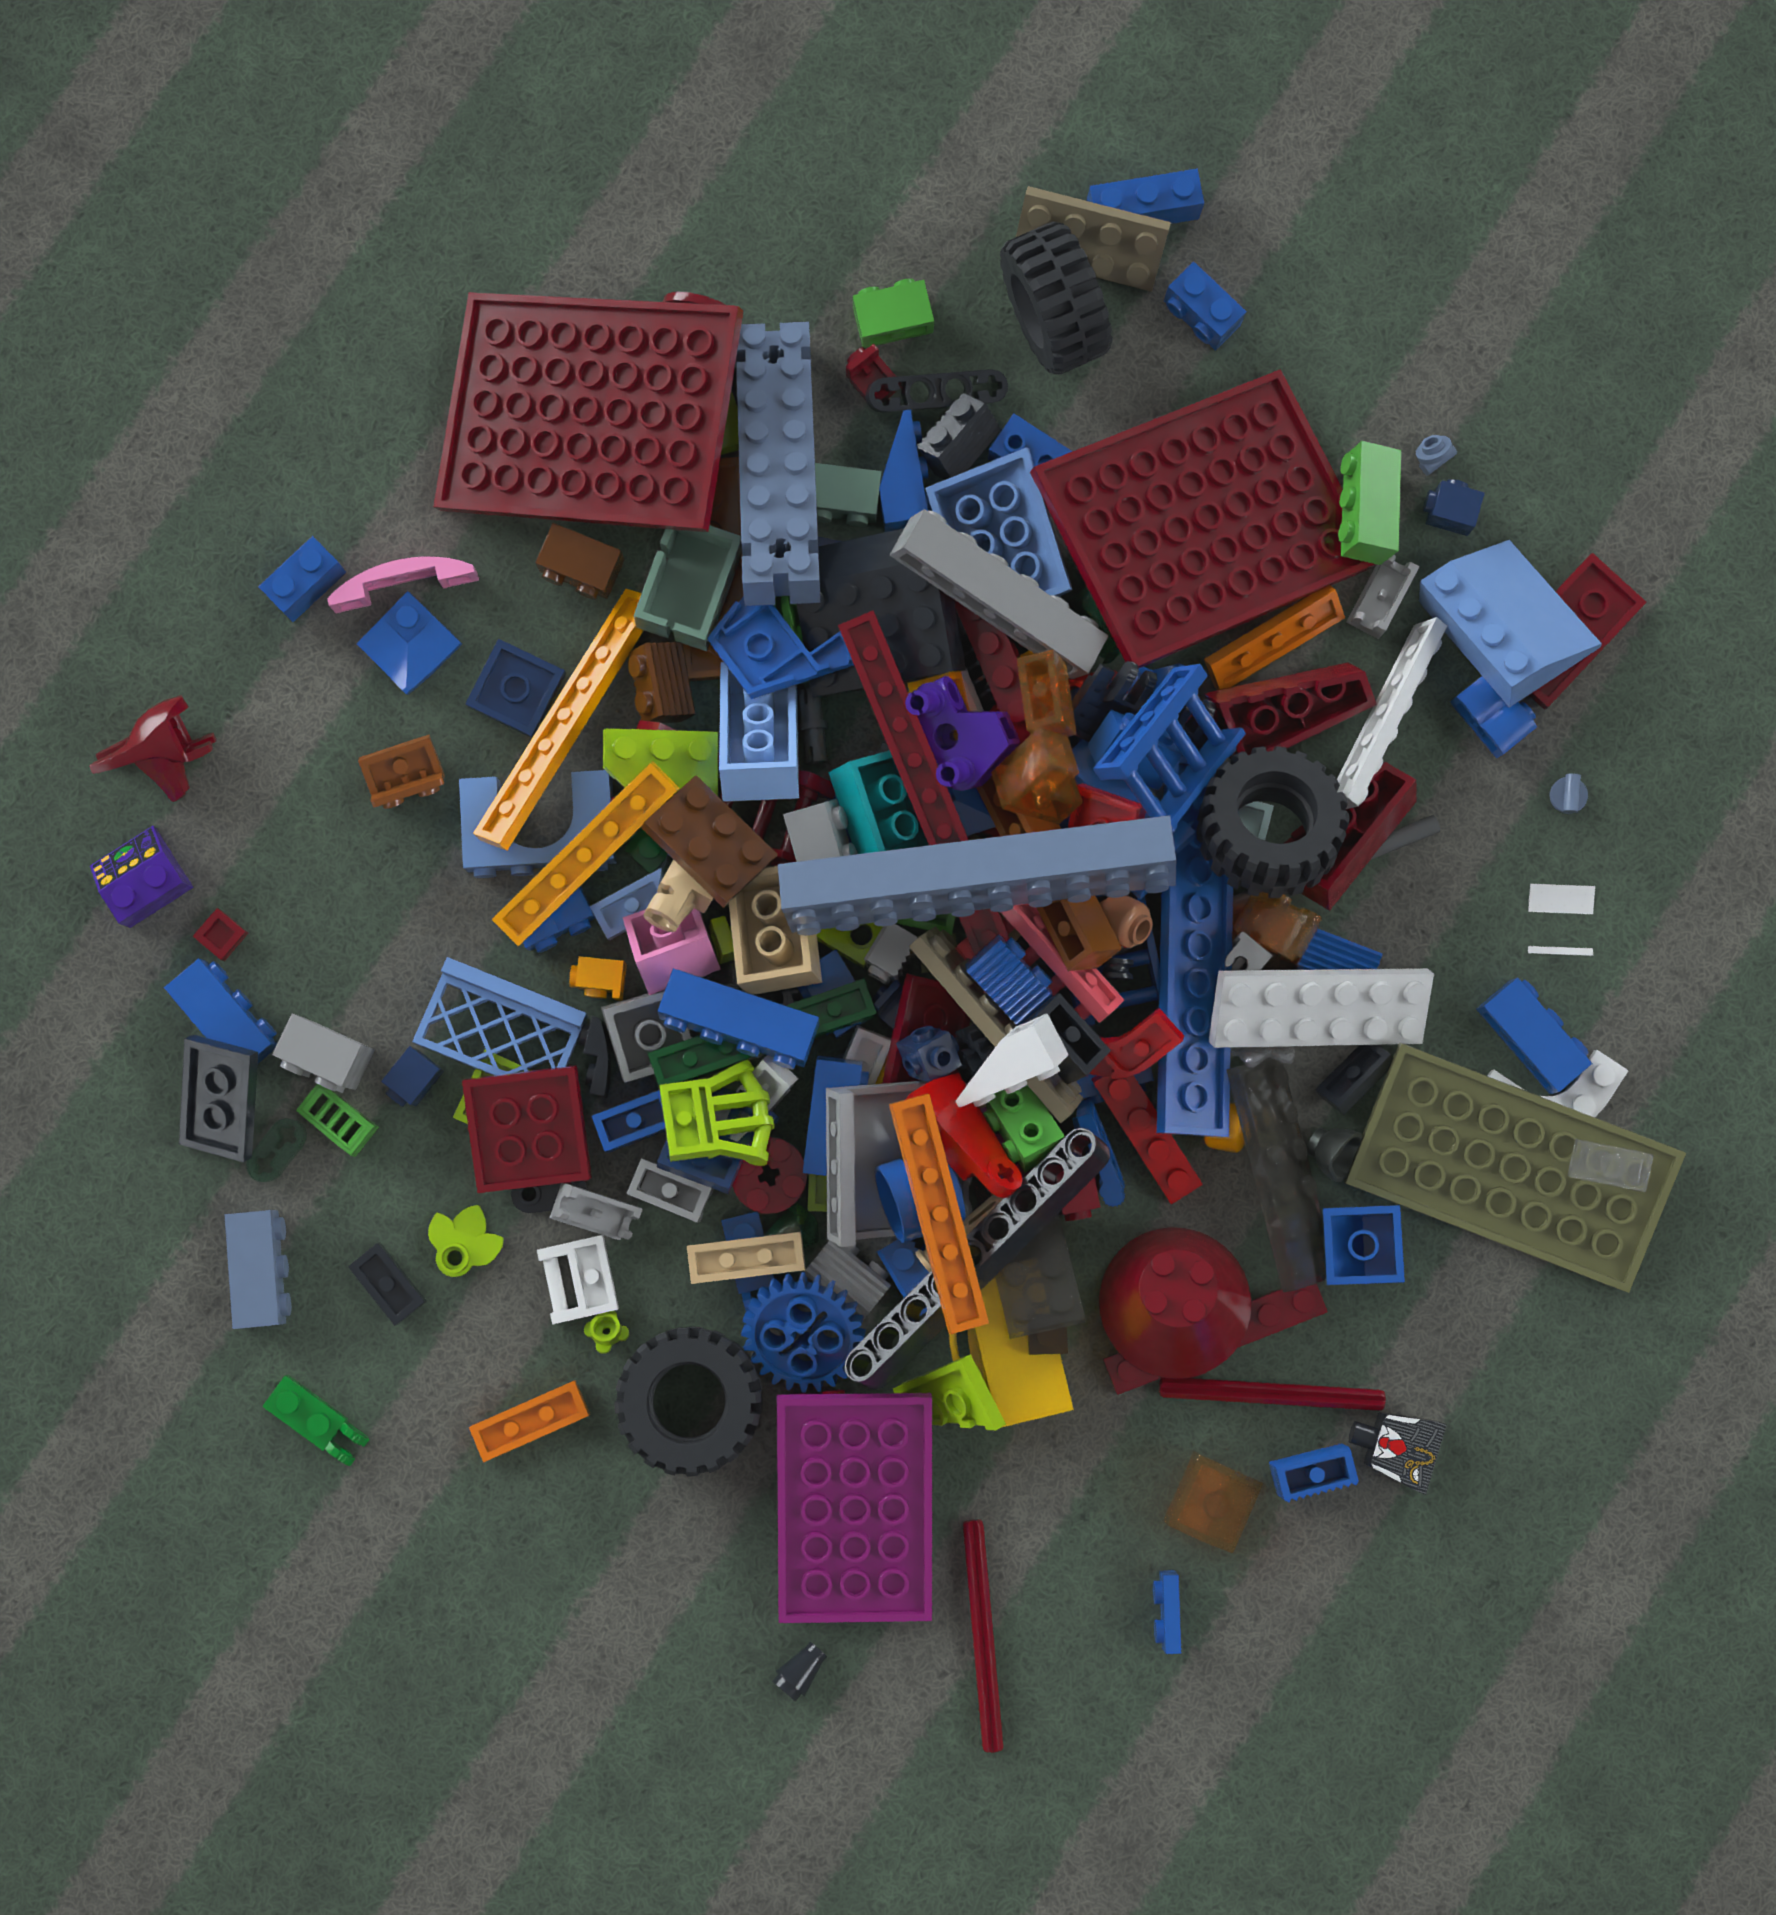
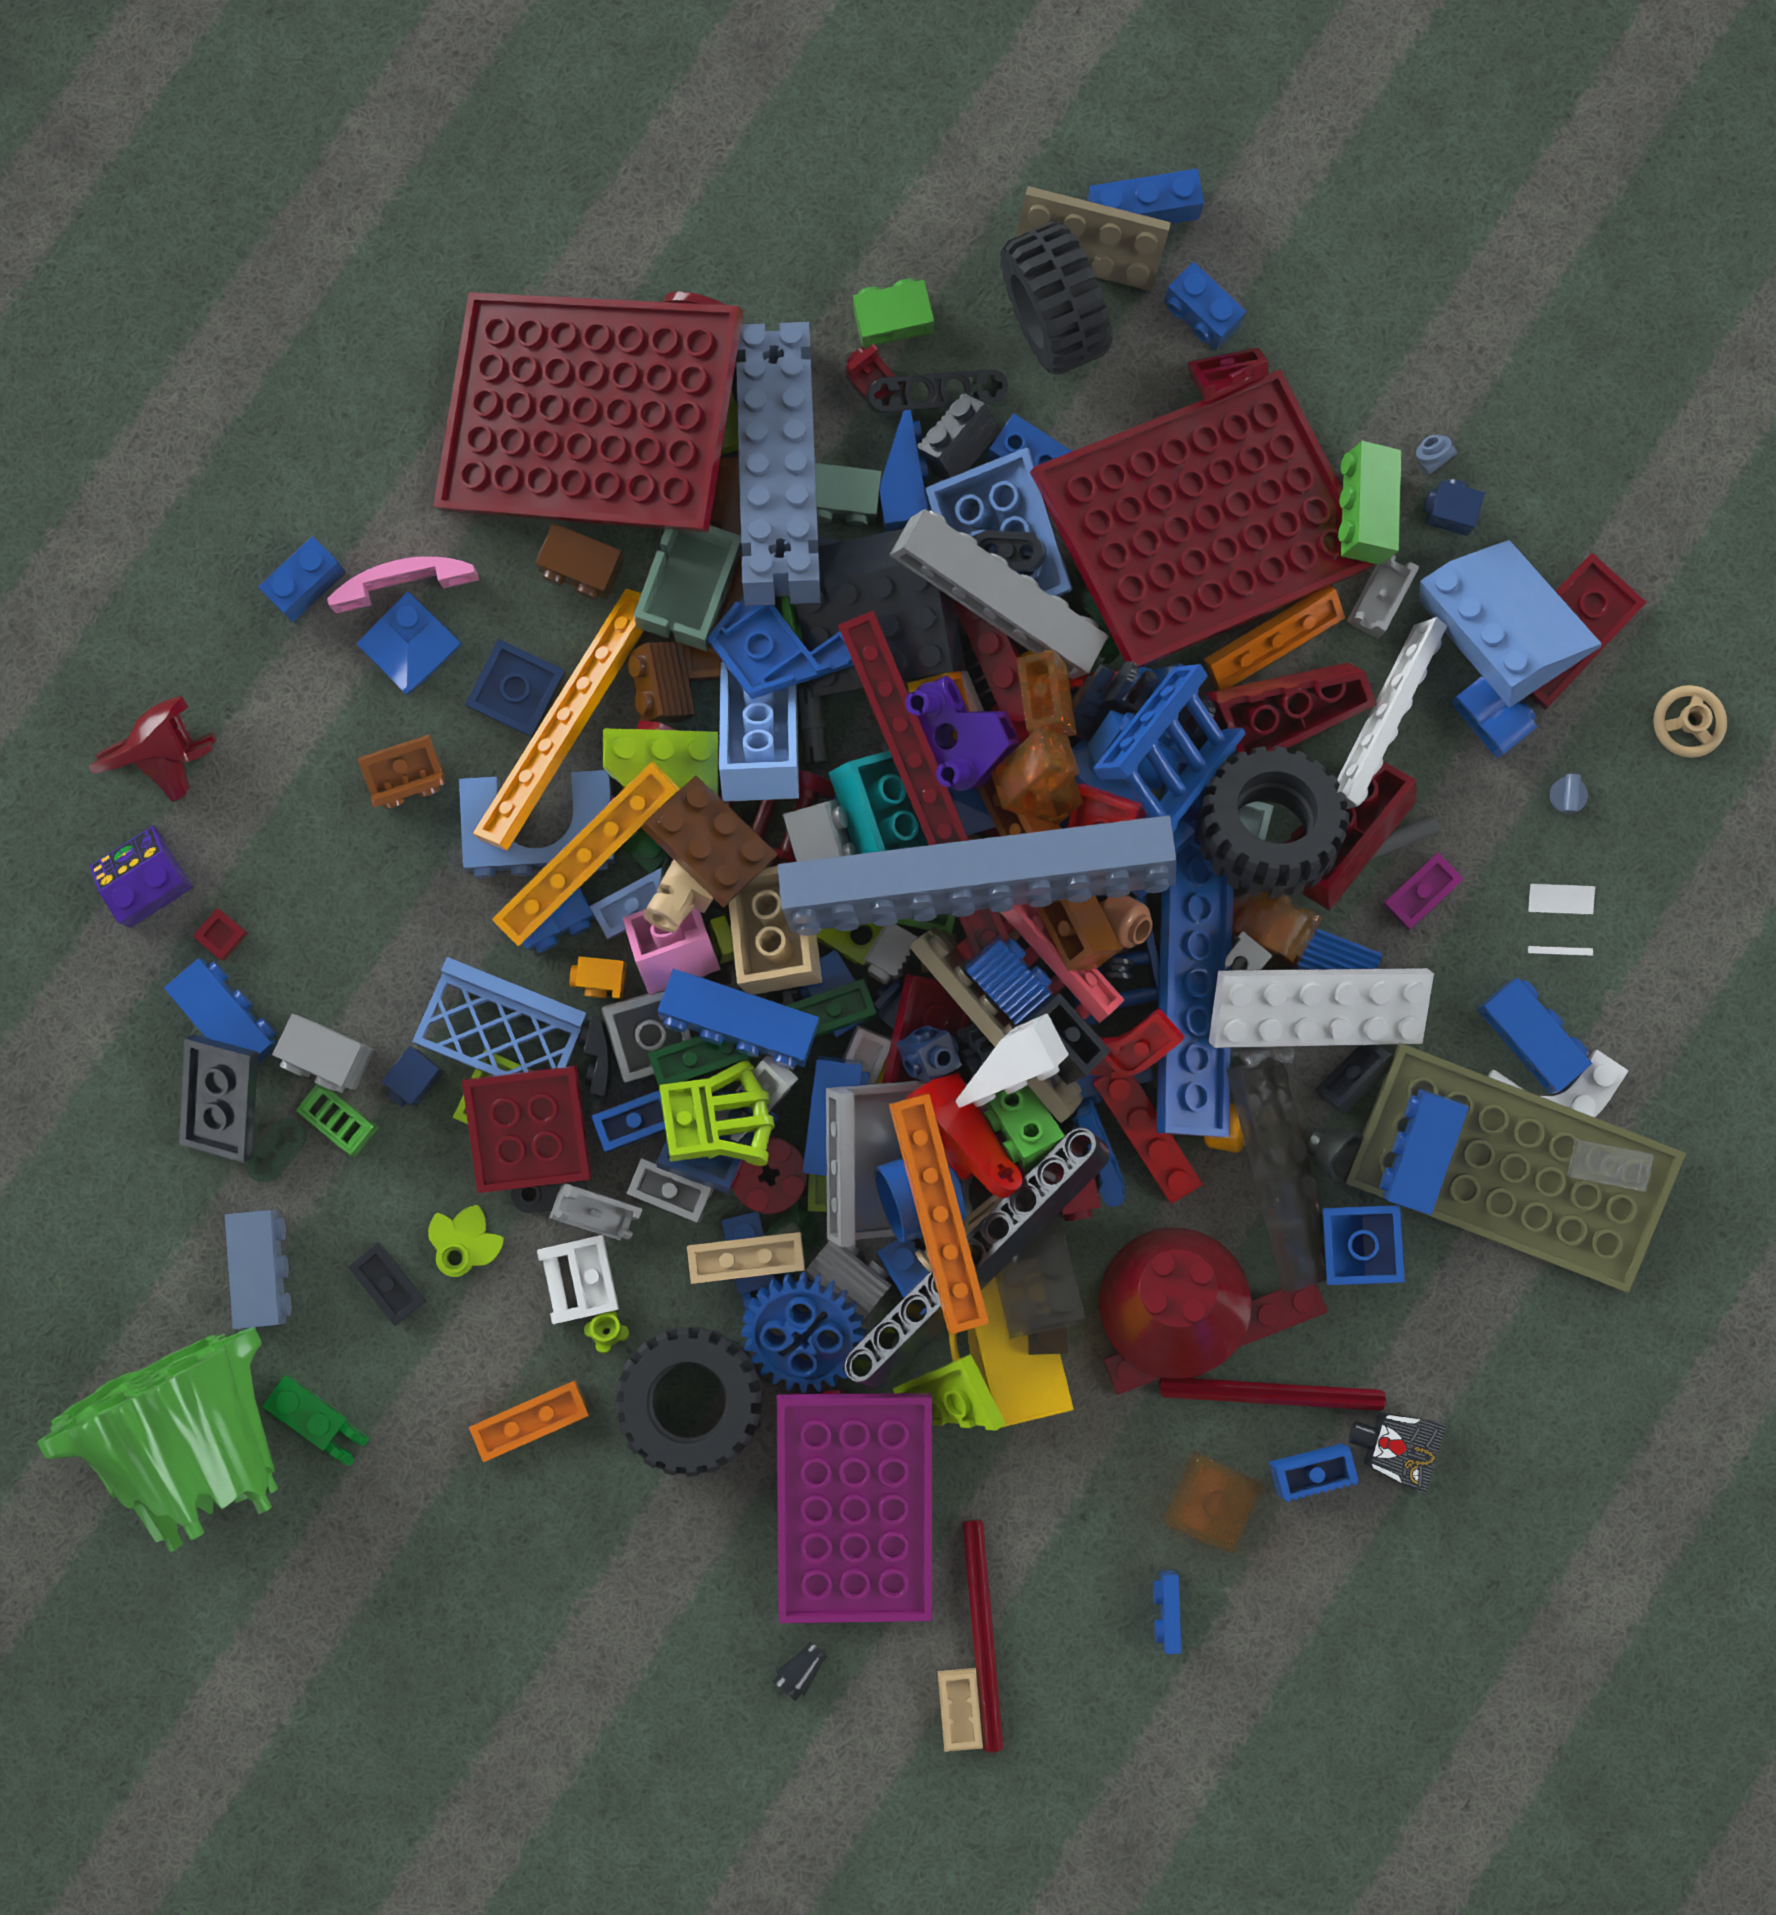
none -> bright green piece [37,1327,278,1552]
none -> tan plate [937,1668,983,1752]
none -> black plate [974,530,1047,572]
none -> dark red wing [1188,347,1269,401]
none -> blue brick [1380,1089,1469,1215]
none -> magenta plate [1382,852,1464,931]
none -> tan piece [1653,685,1727,758]

